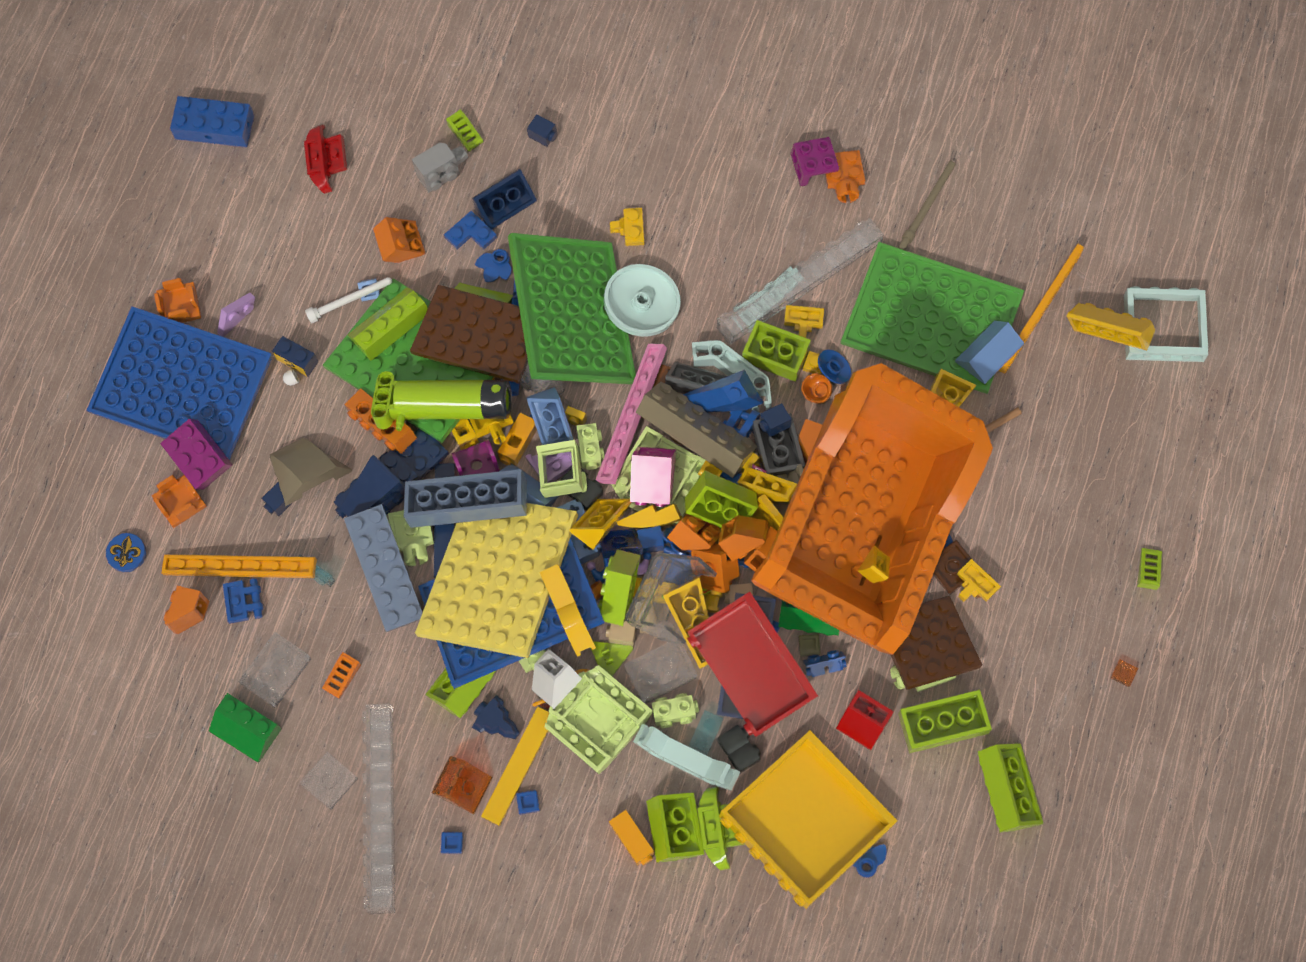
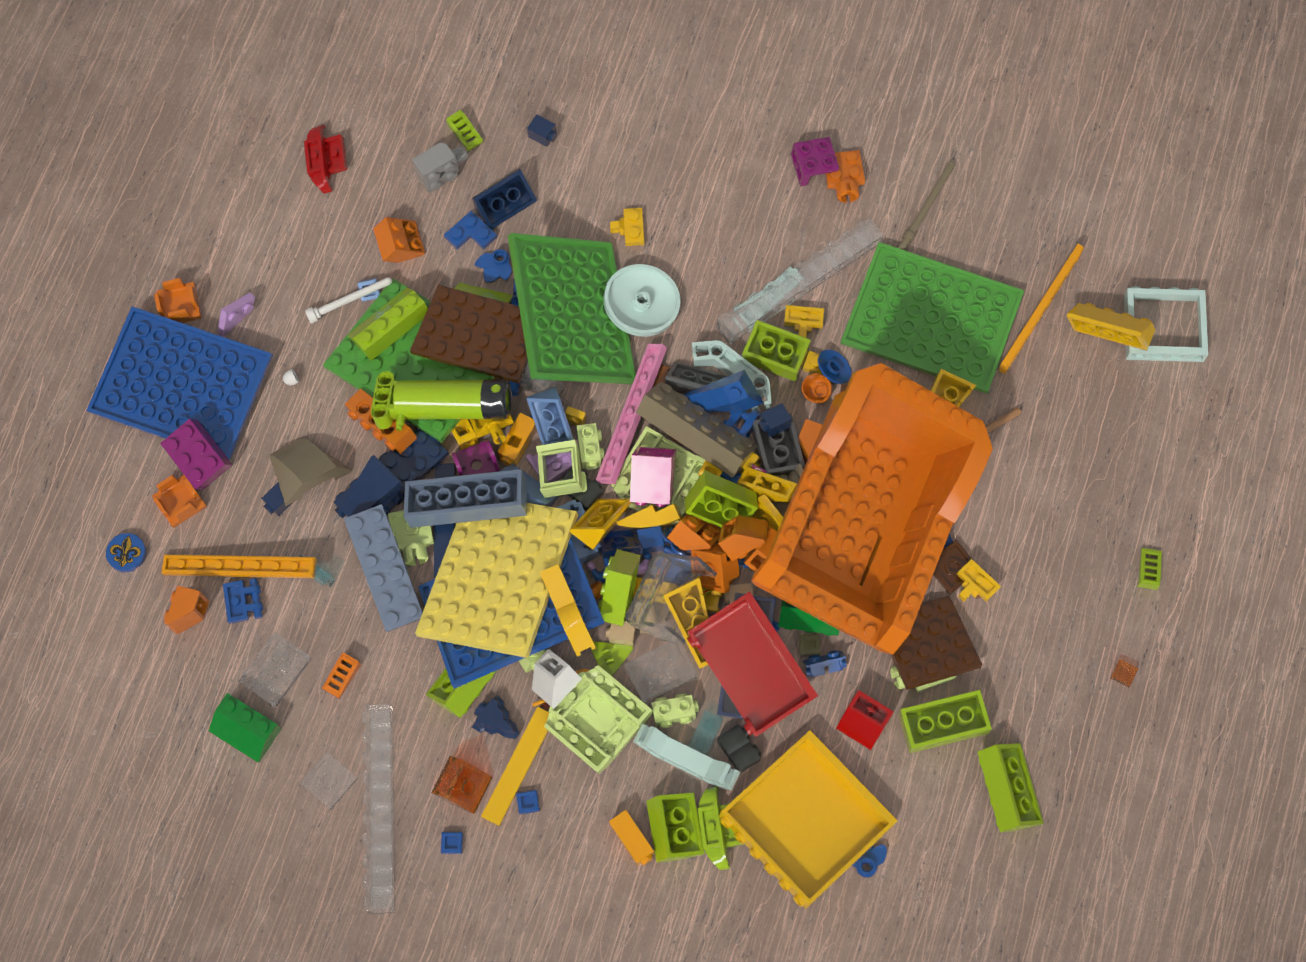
blue brick [170,96,254,147] -> none
dark blue brick [272,336,319,377] -> none
yellow slope [858,546,890,583] -> none
medium blue slope [955,321,1024,384] -> none

